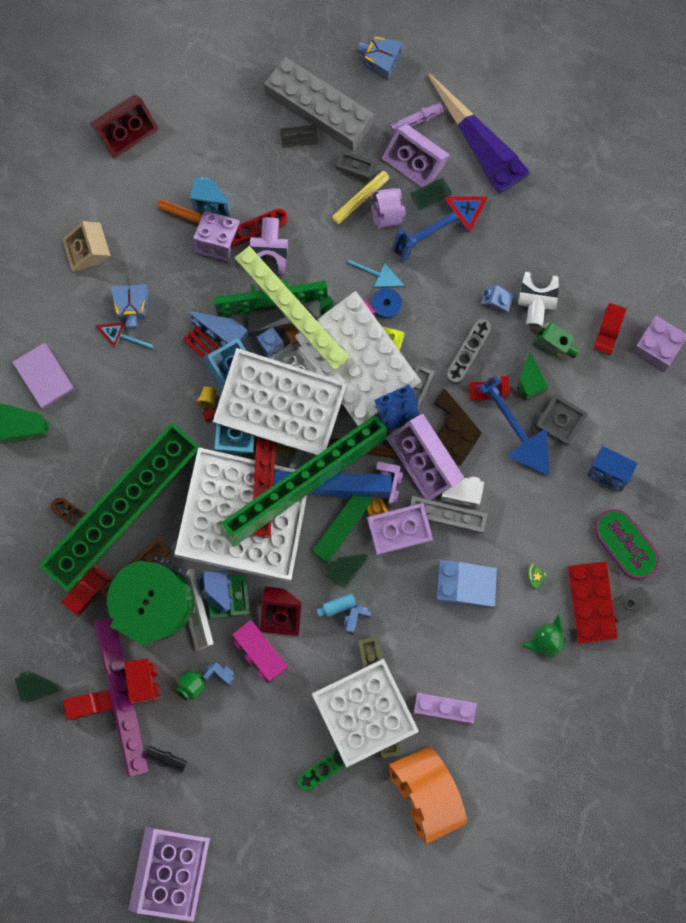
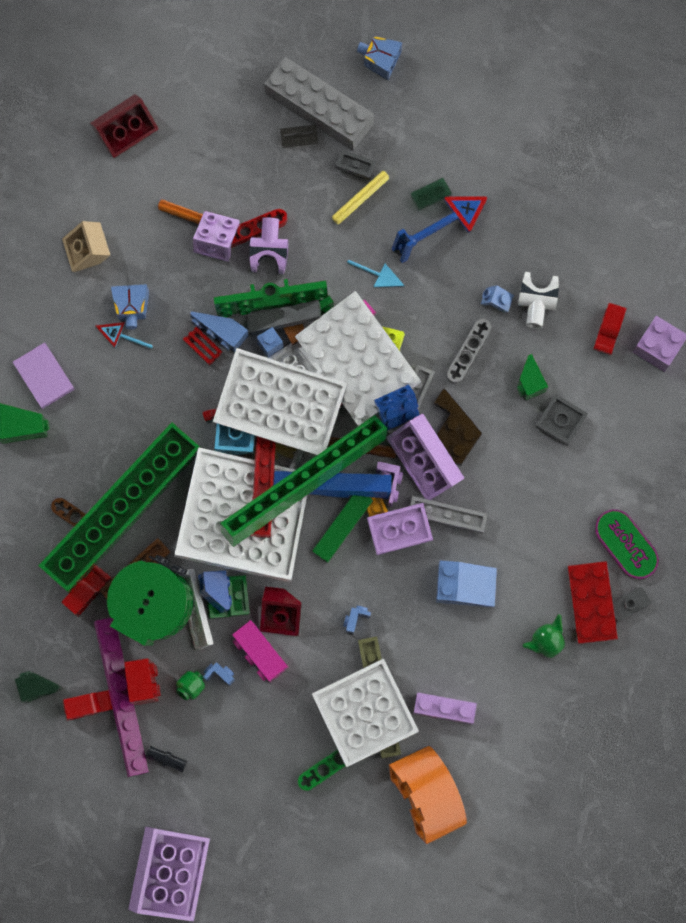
dark azure slope [190,177,231,218] -> none
yellow piece [196,386,217,409] -> none
dark azure slope [202,337,246,392] -> none
yellowish green plate [235,246,349,371] -> none
medium azure cylinder [317,593,357,617] -> none
clear green slope [325,554,368,590] -> none
lavender brick [371,188,406,228] -> none
blue piece [372,288,402,319] -> none
lavender slope [381,124,450,189] -> none
lavender pin [390,102,444,134] -> none
dark purple plate [428,74,529,194] -> none
white slope [441,477,484,508] -> none
red bracket [469,376,510,401] -> none
blue piece [475,376,550,476] -> none
bright green tile [528,563,548,590] -> none
green torso [532,321,579,359] -> none
blue brick [587,446,638,492] -> none

